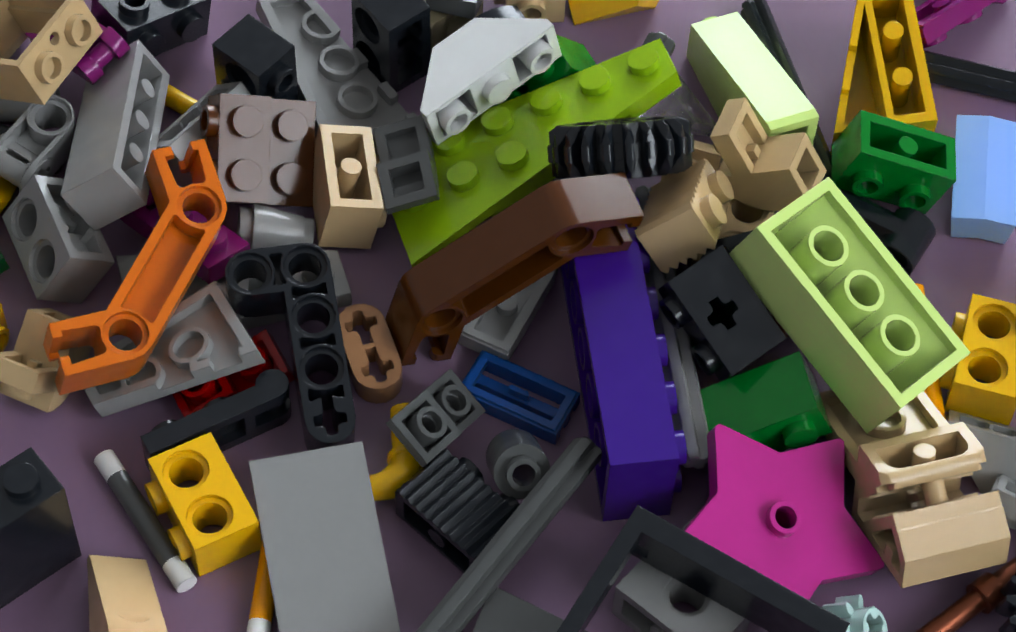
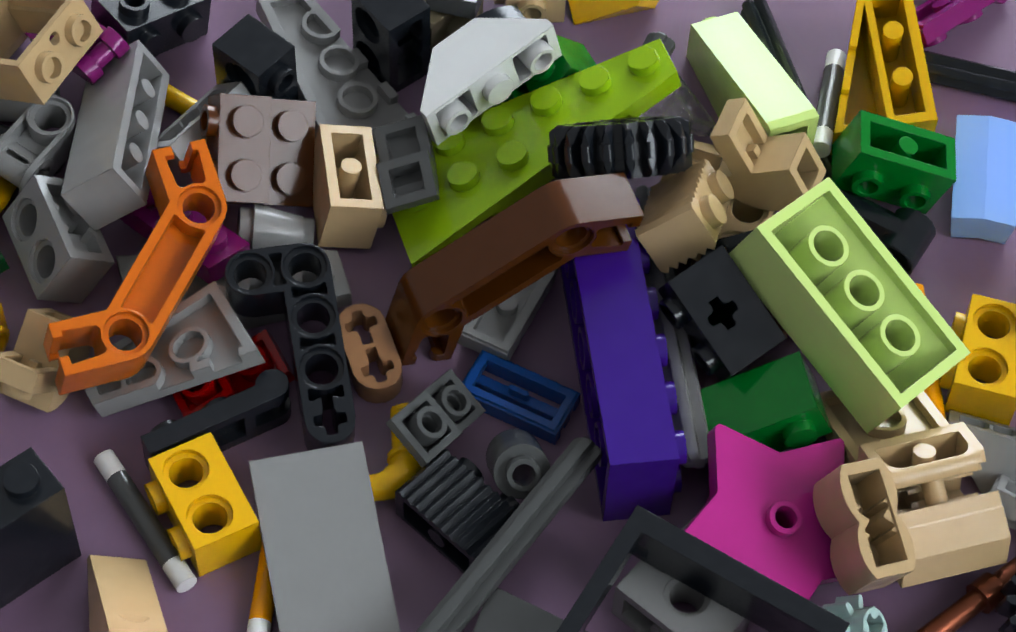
none -> dark grey bar [813,49,846,158]
none -> tan brick [813,457,916,595]

